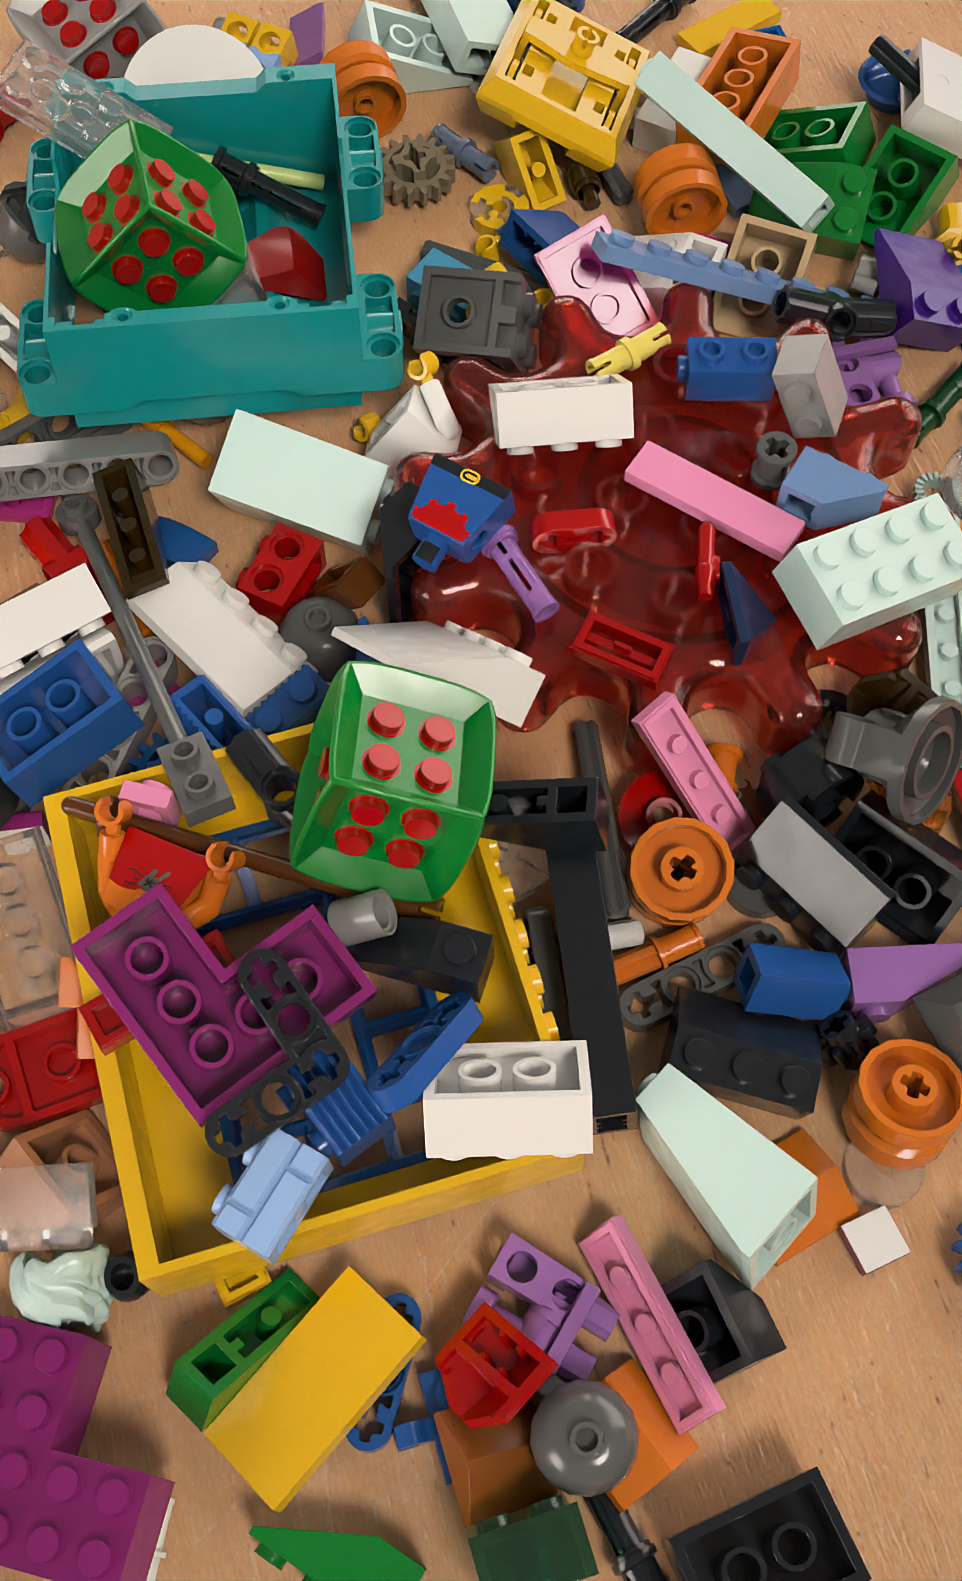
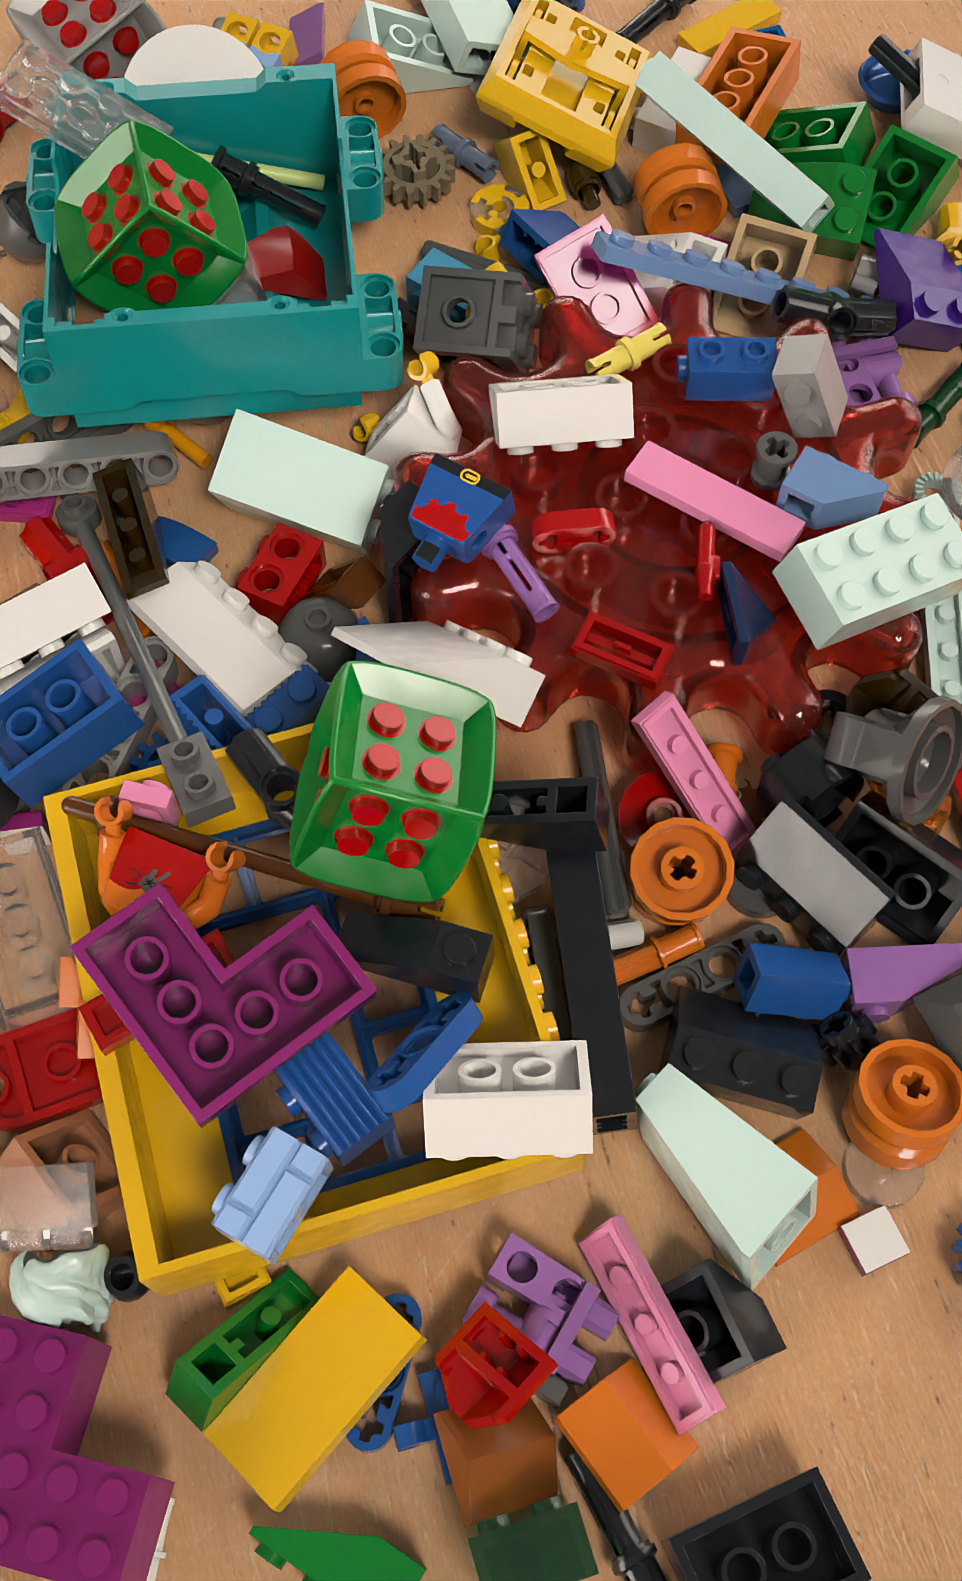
black beam [205,949,350,1157] -> none
light grey beam [327,889,397,947] -> none
dark grey cylinder [530,1379,640,1497] -> none

